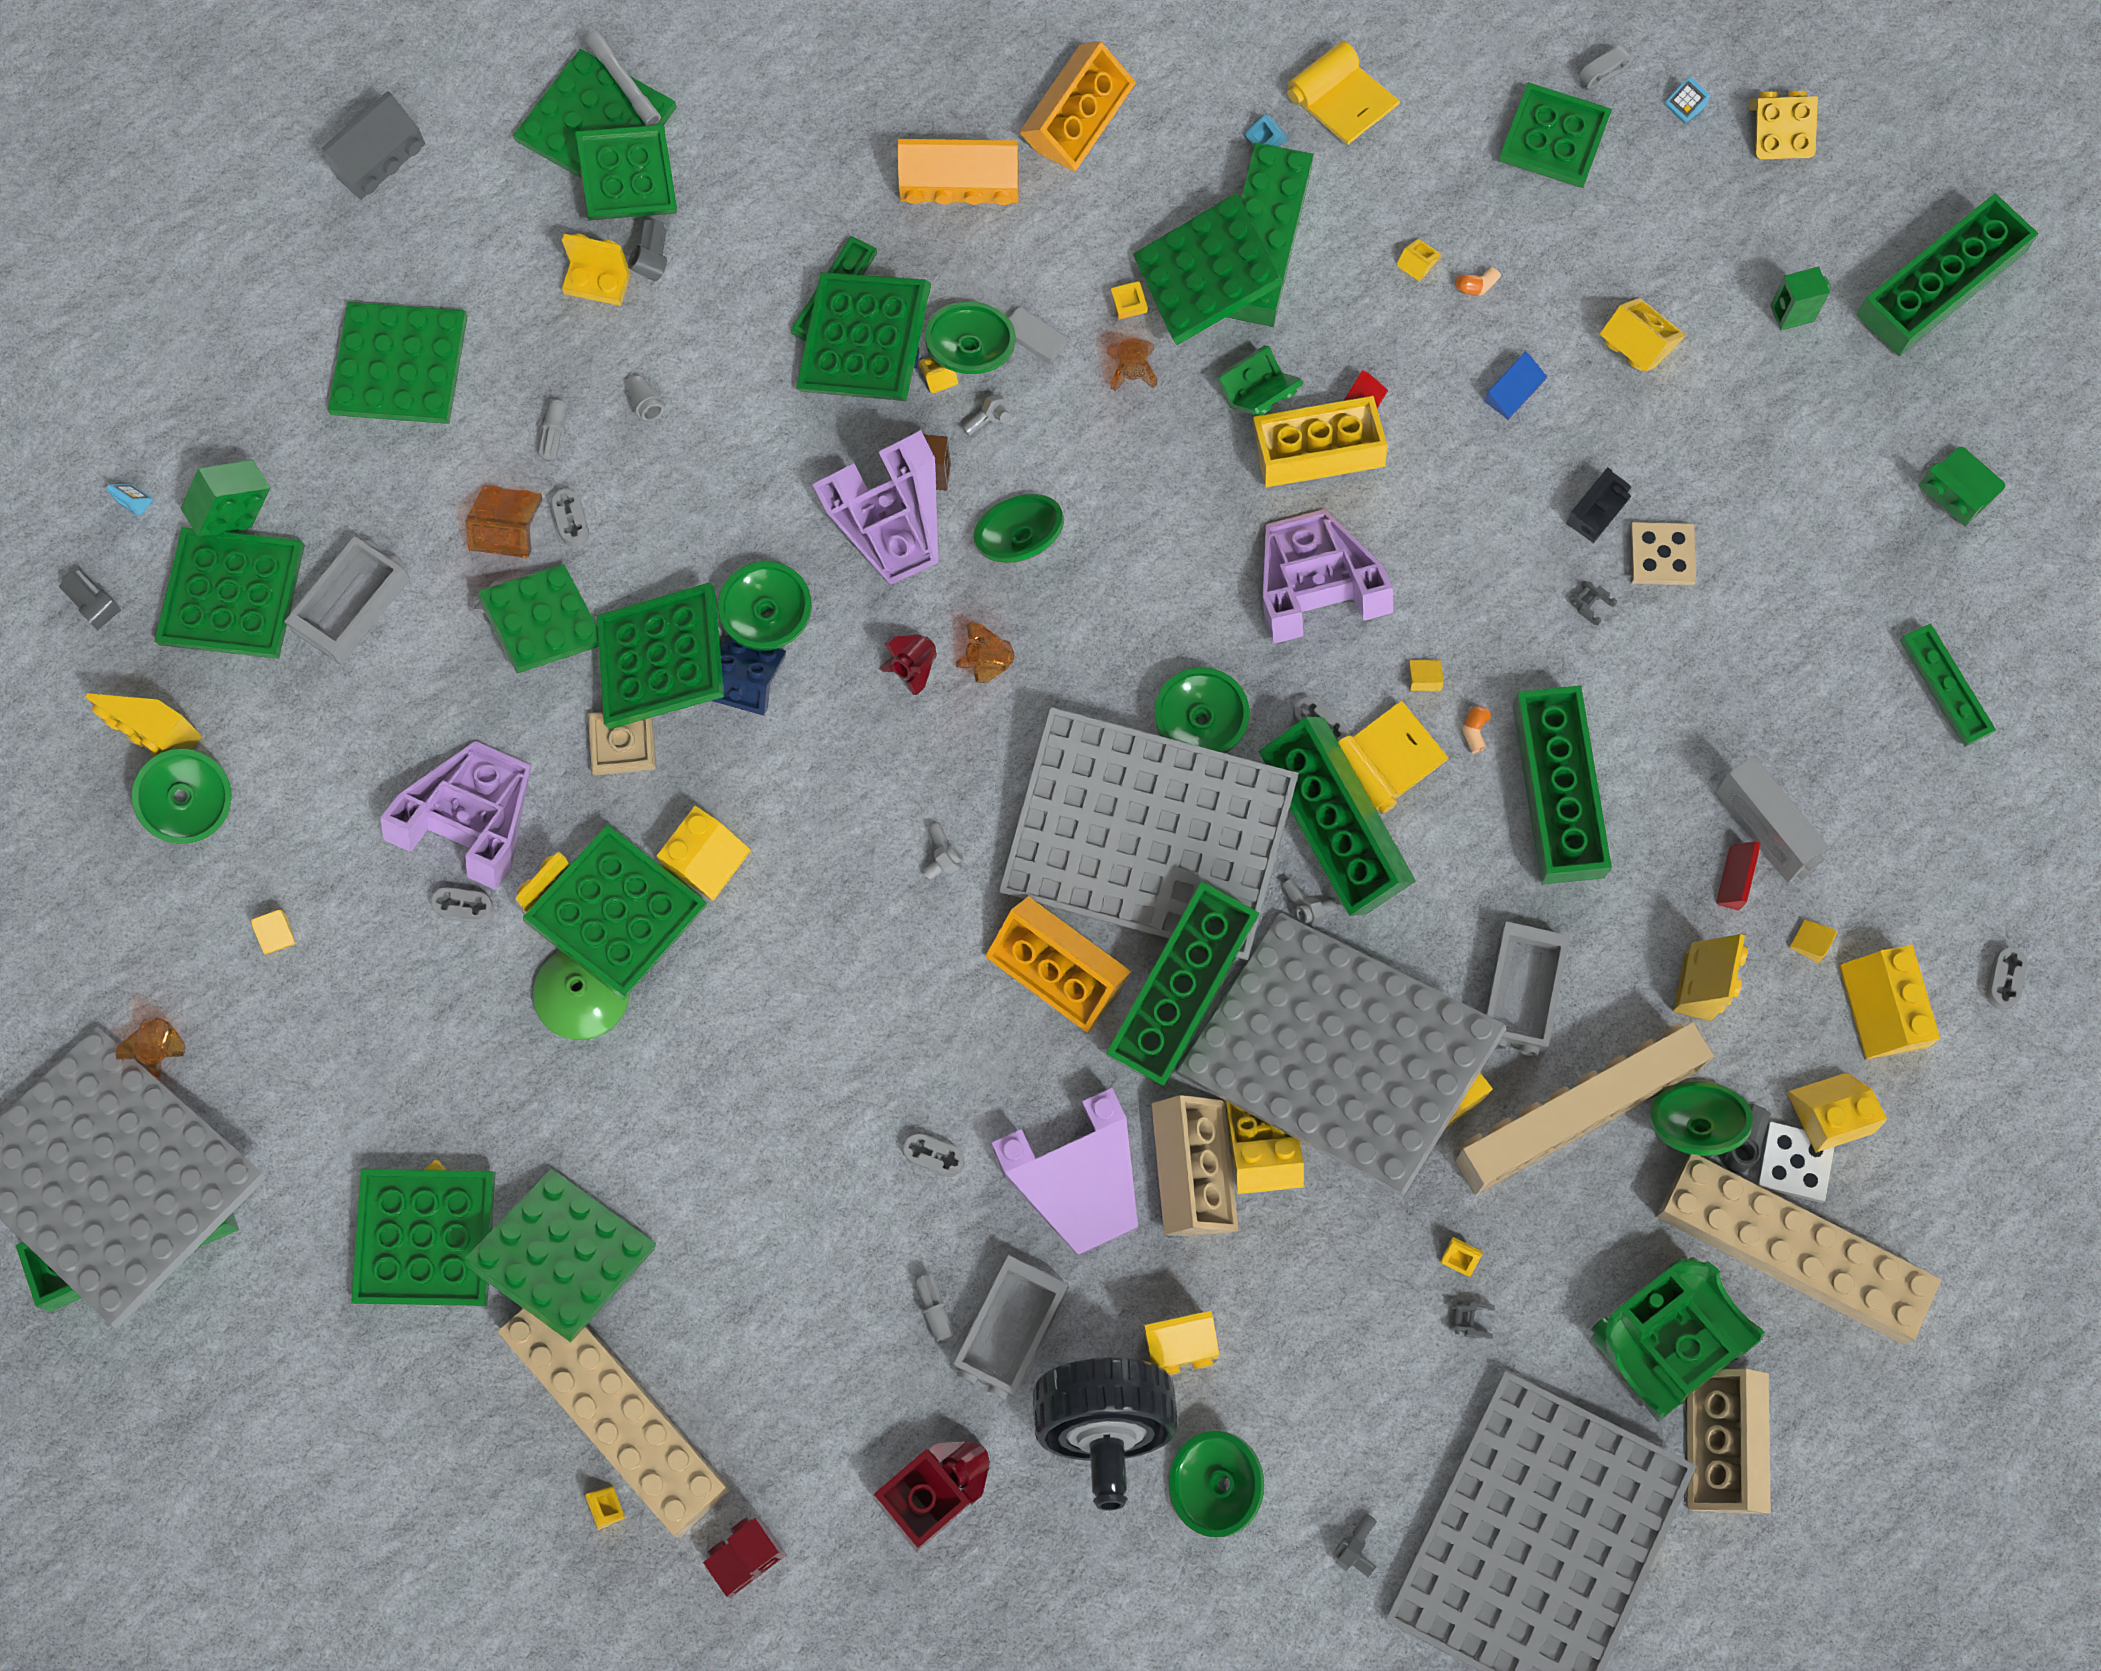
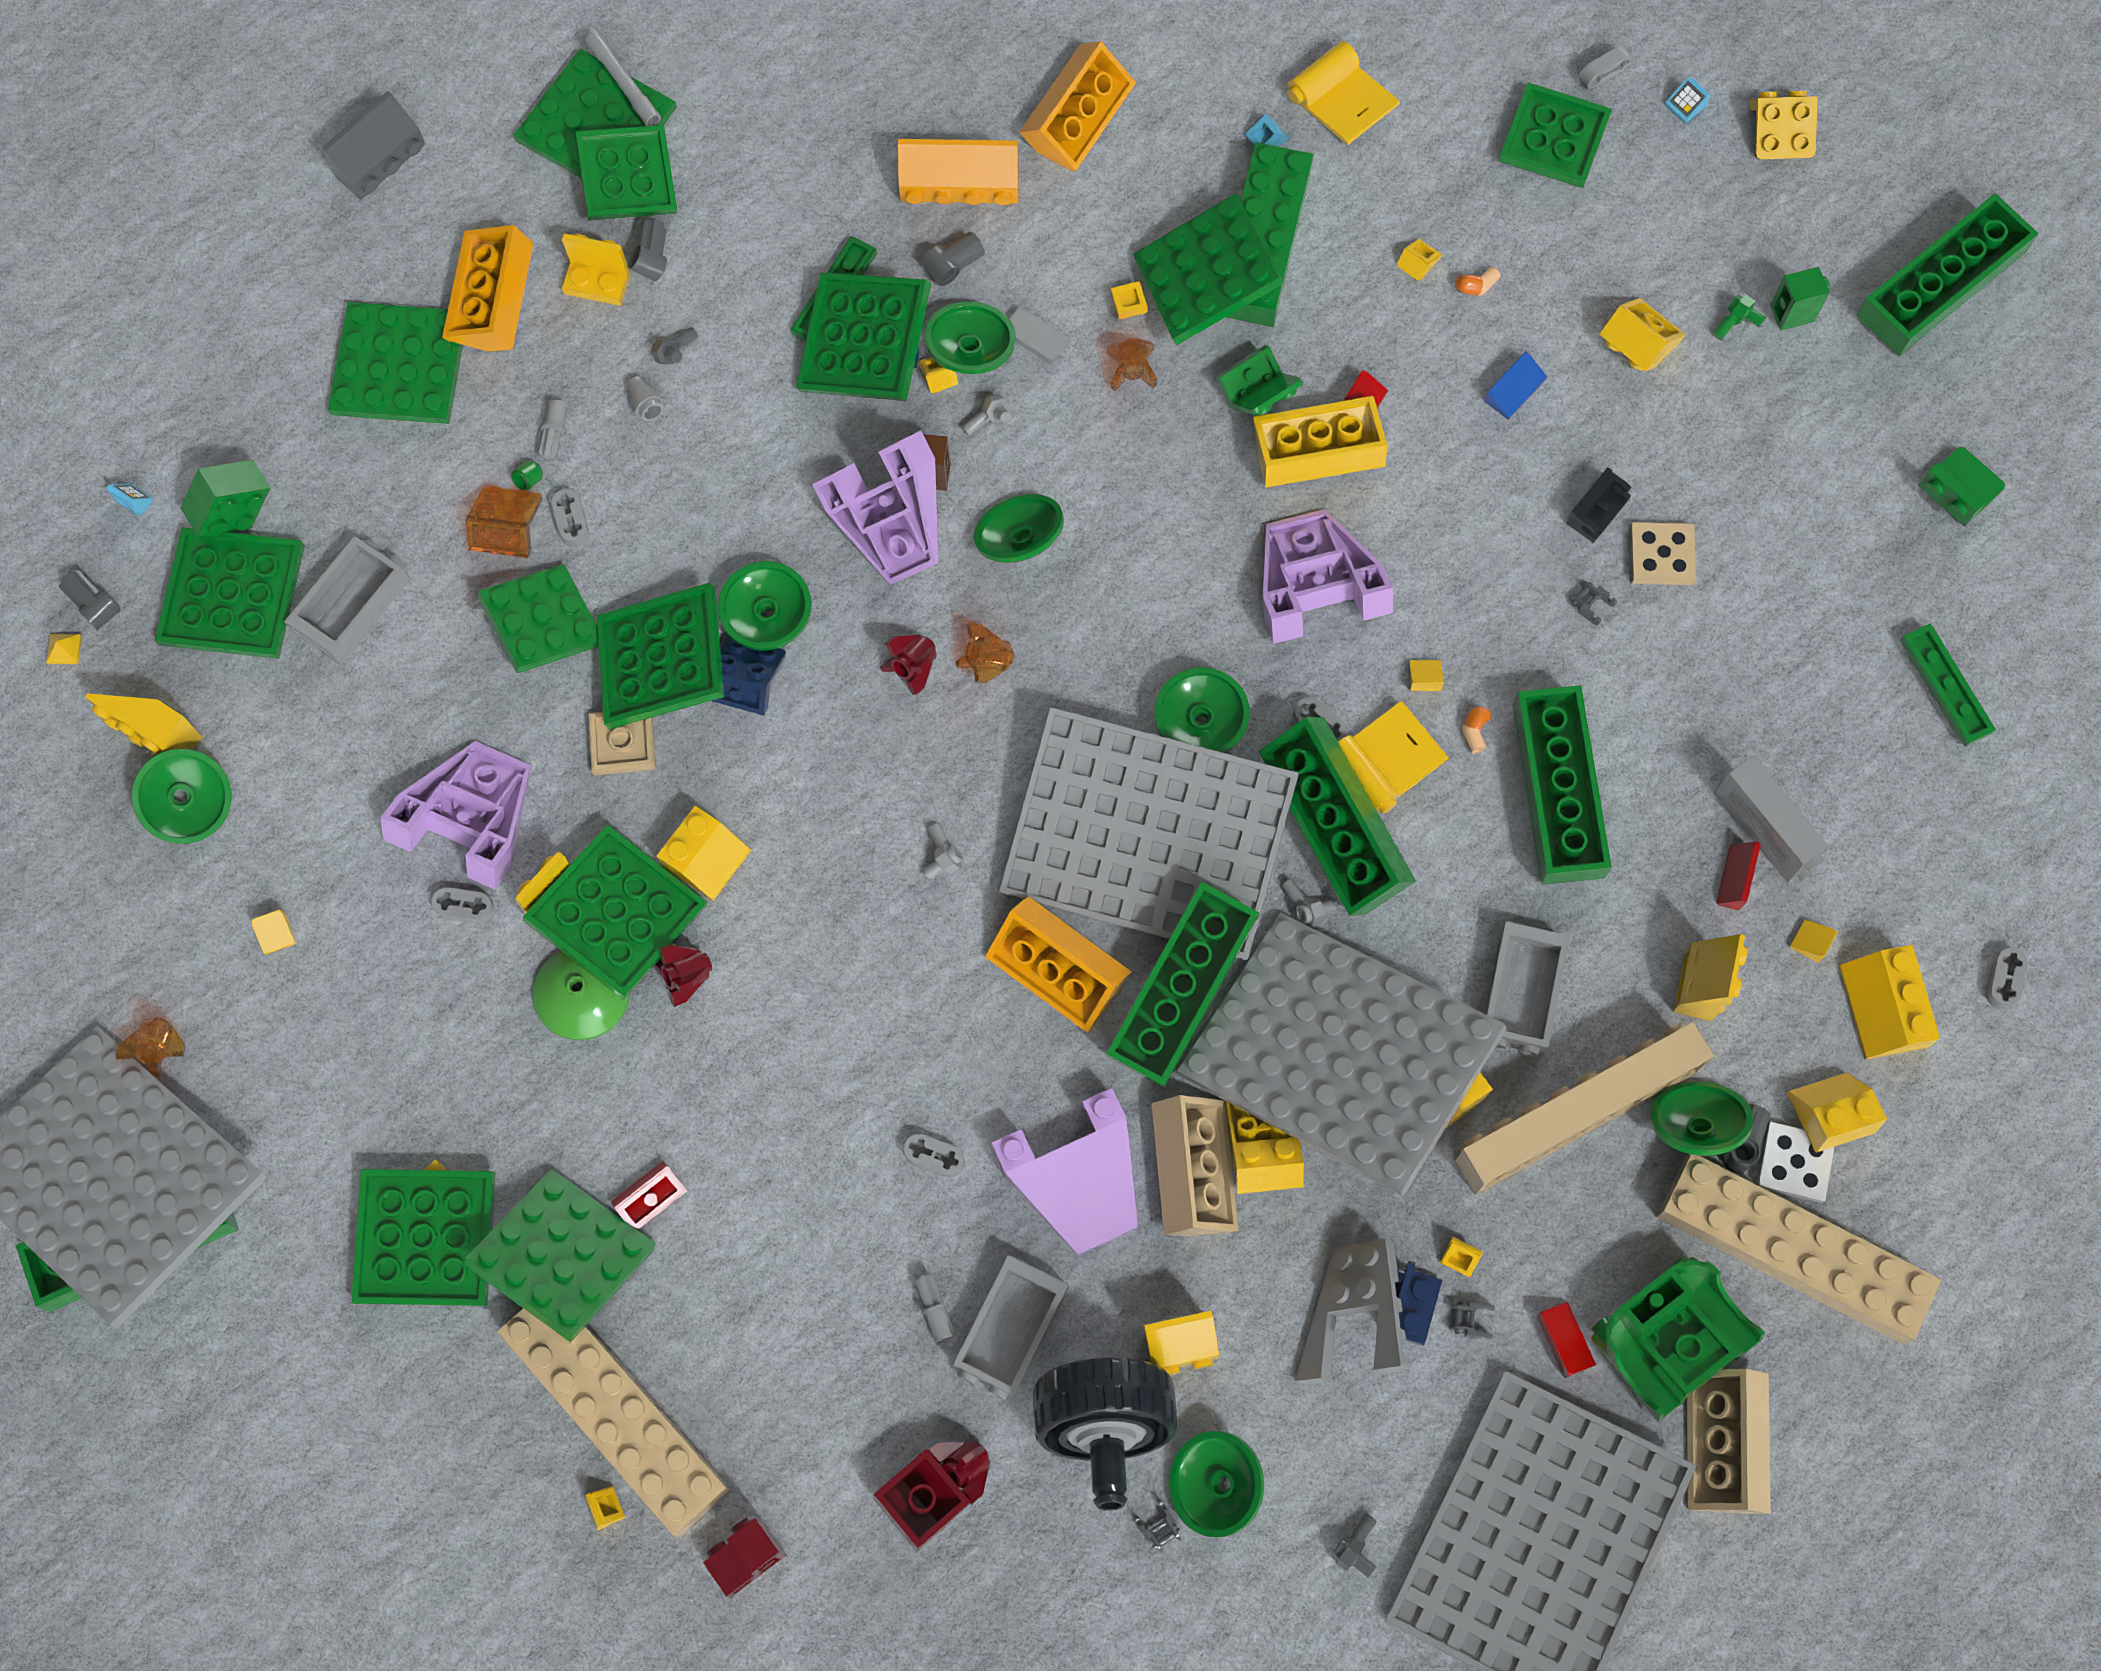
none -> yellow slope [46,634,82,664]
none -> light orange slope [442,225,534,352]
none -> green piece [511,460,543,491]
none -> slope [611,1161,687,1230]
none -> dark grey piece [651,327,698,364]
none -> dark red brick [654,944,712,1007]
none -> dark grey piece [921,231,985,286]
none -> dark grey piece [1133,1498,1181,1553]
none -> light grey wing [1295,1239,1409,1386]
none -> dark blue bracket [1395,1261,1443,1346]
none -> red slope [1536,1302,1597,1378]
none -> green piece [1712,294,1766,341]

